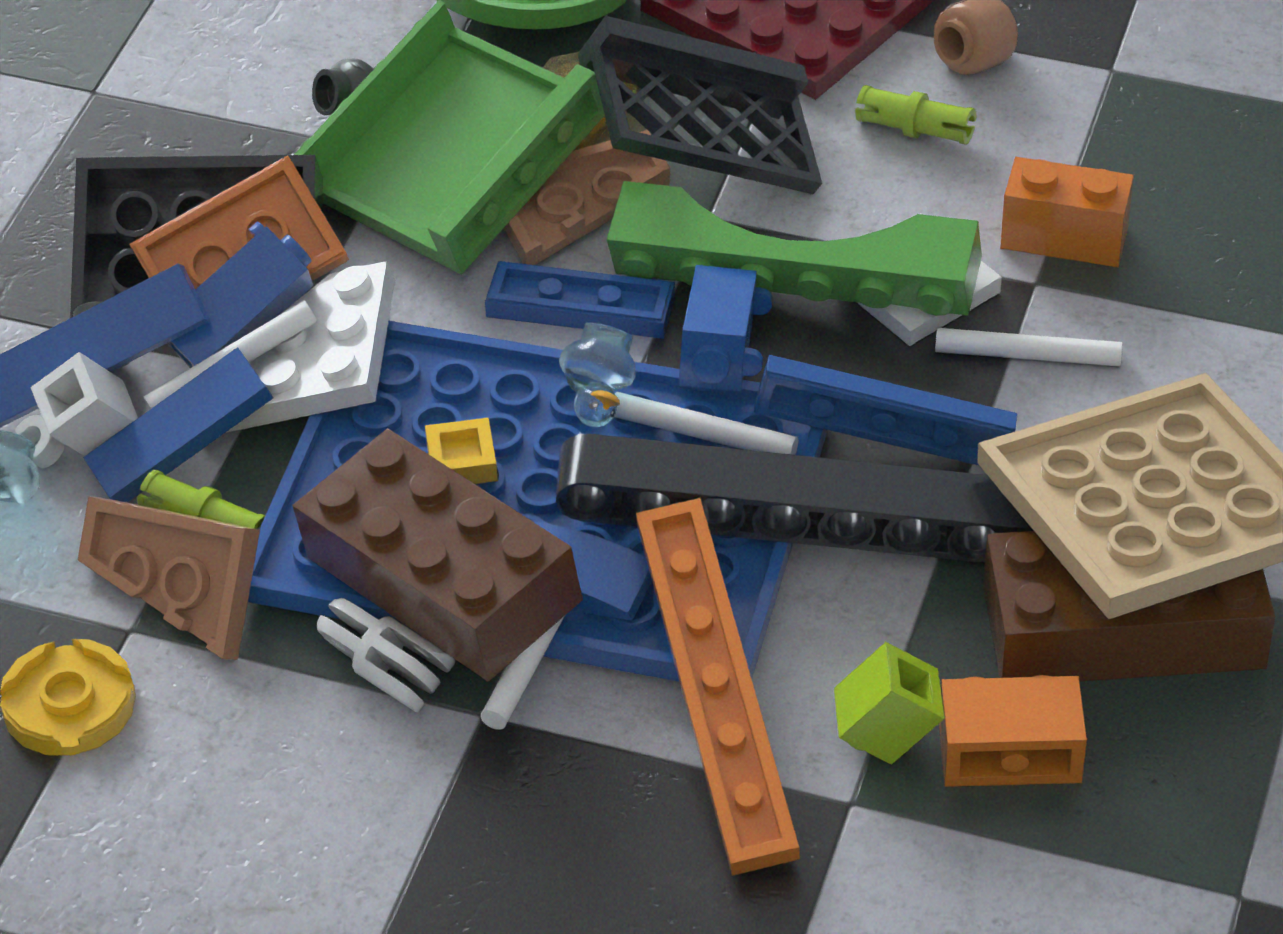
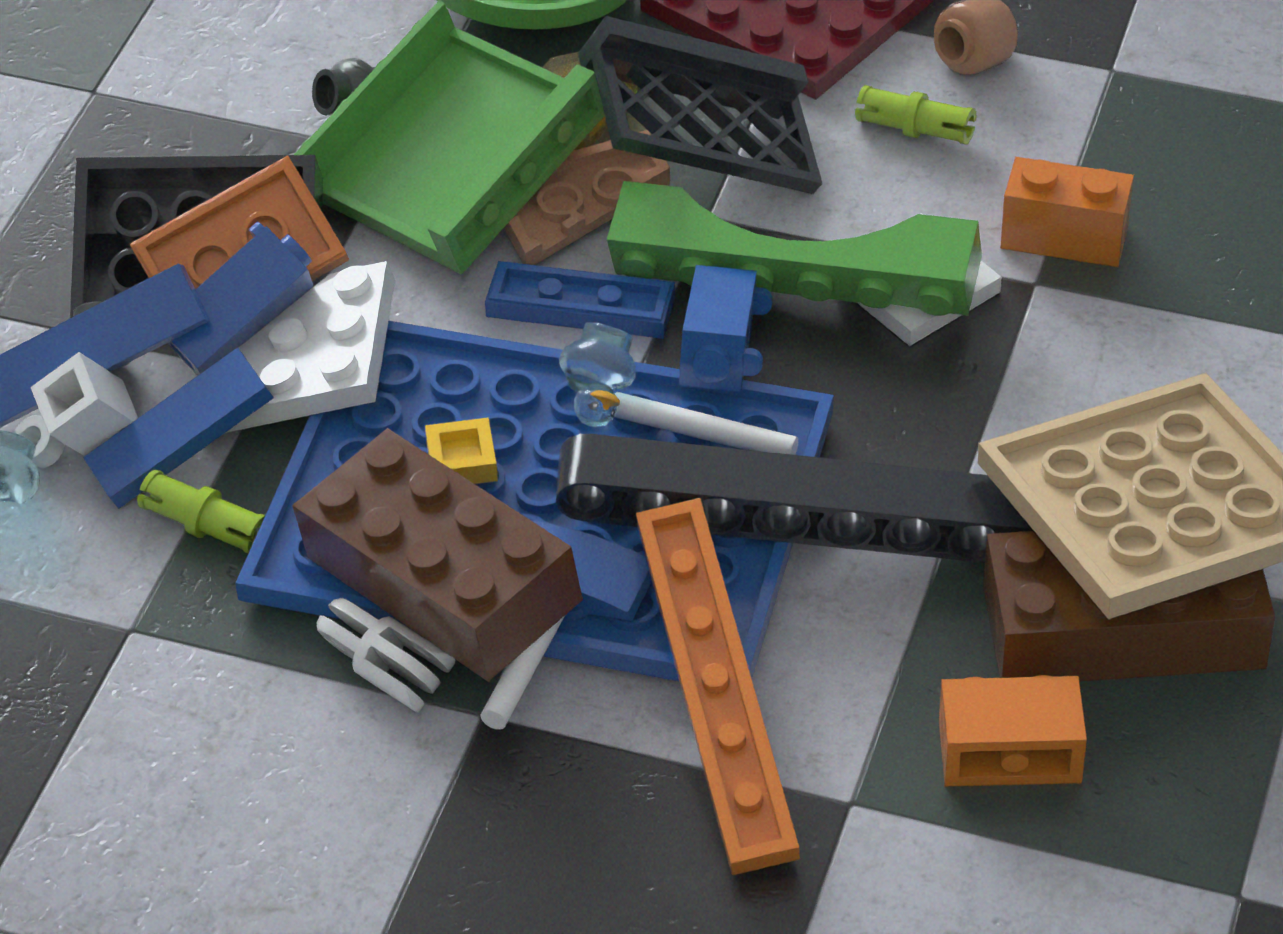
yellow tile [0,639,136,756] -> none
nougat wing [78,496,260,660] -> none
white bar [143,301,317,409] -> none
blue tile [753,355,1017,465] -> none
lime brick [834,642,945,765] -> none
white bar [935,328,1122,367] -> none

